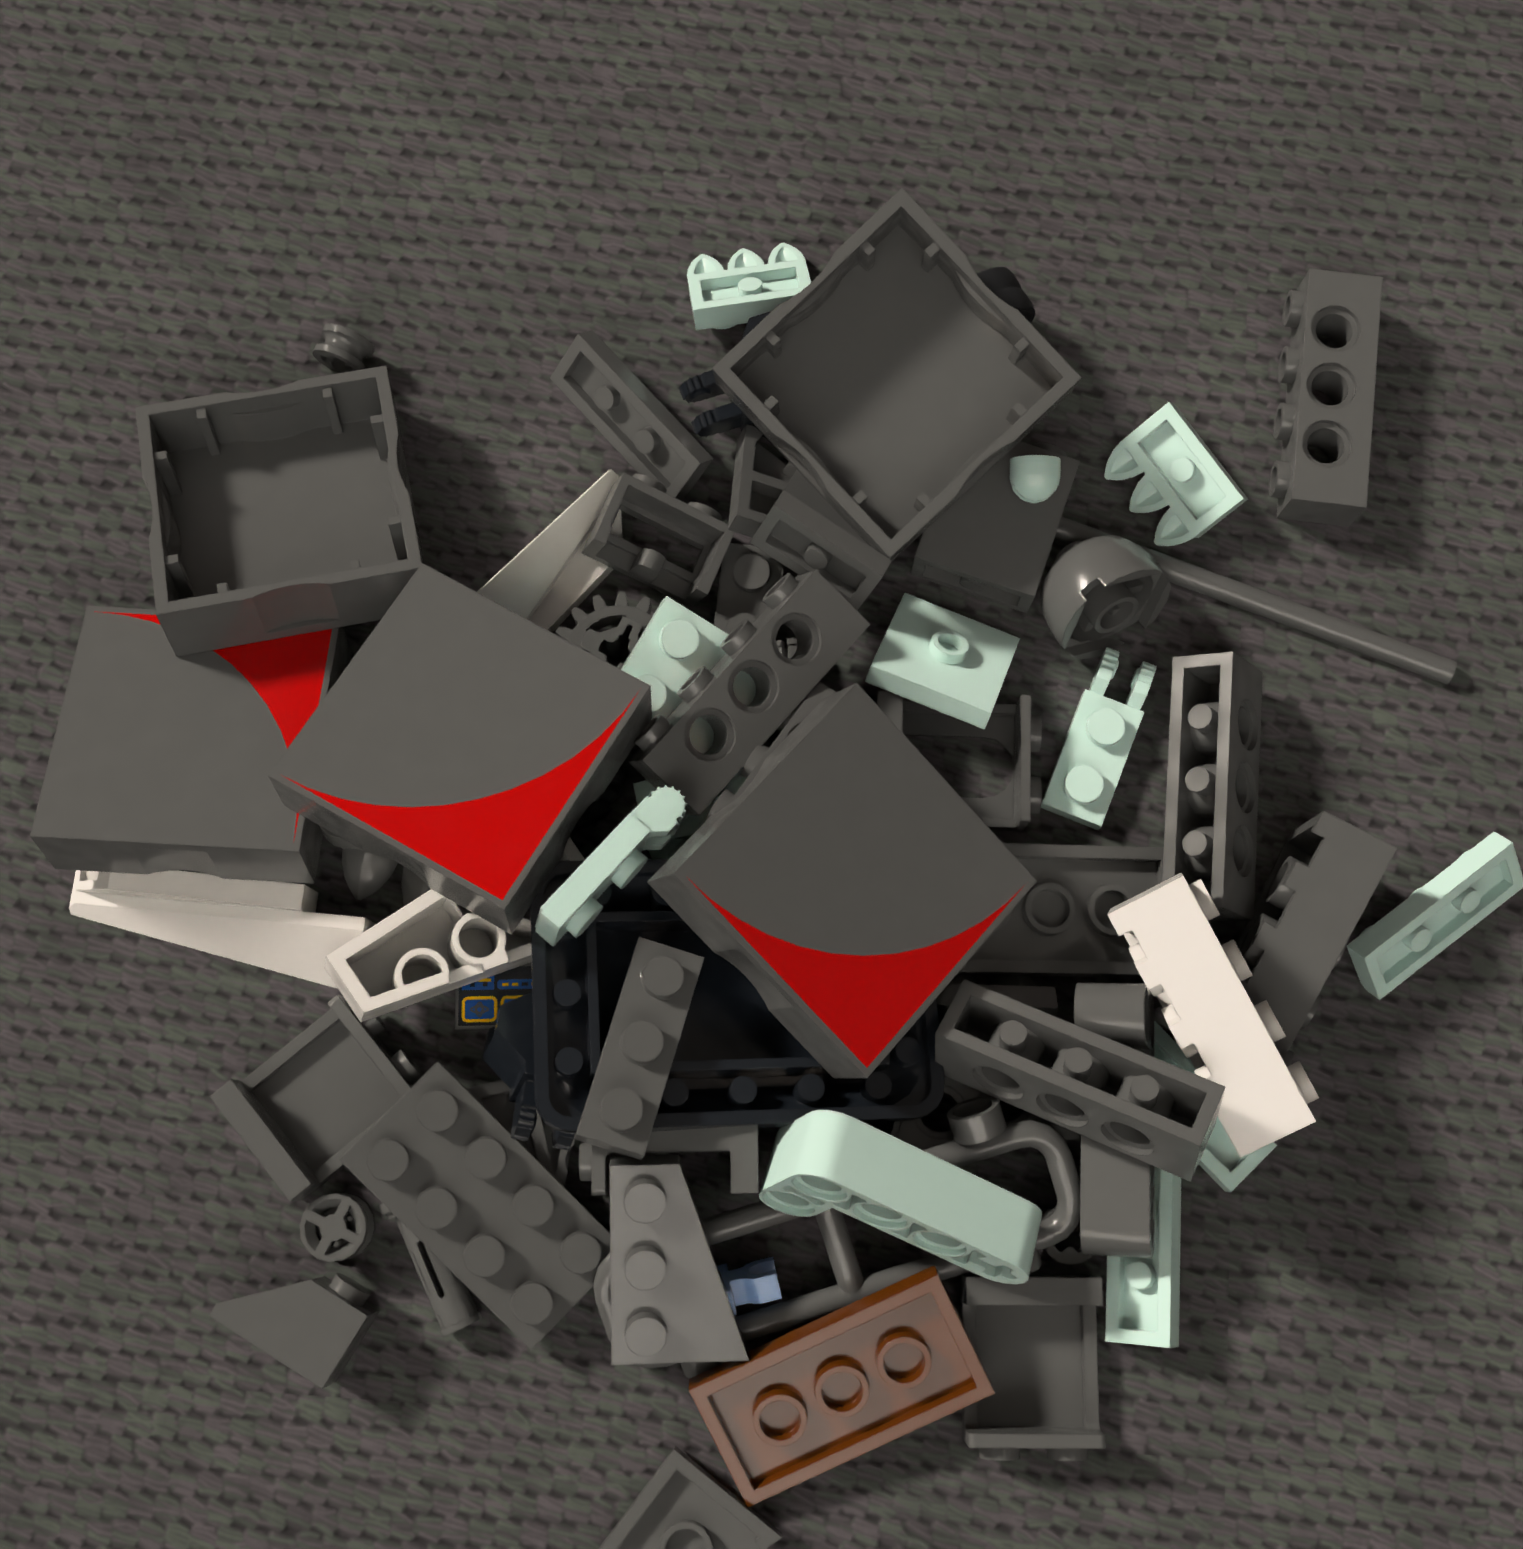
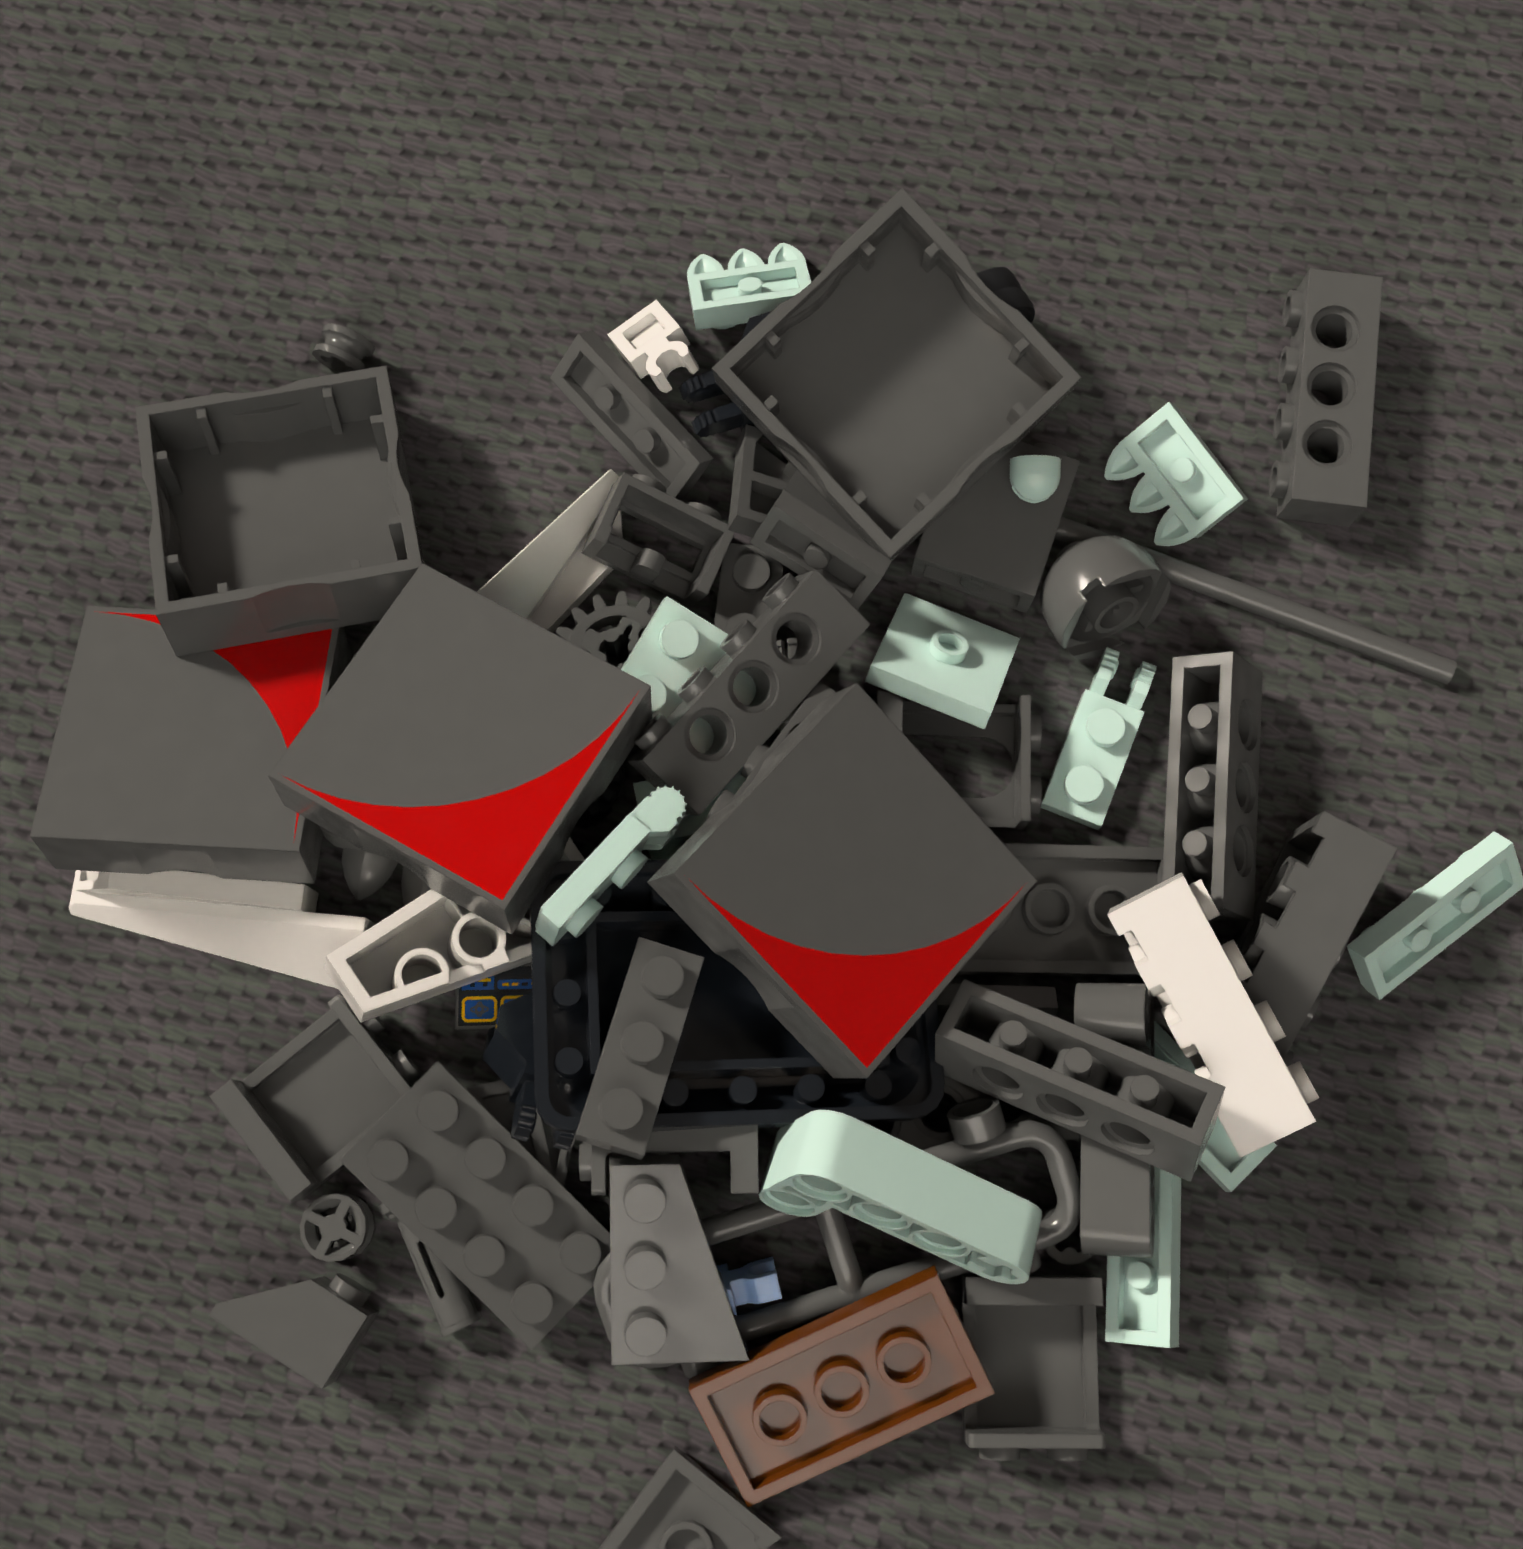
none -> white plate [607,300,699,393]

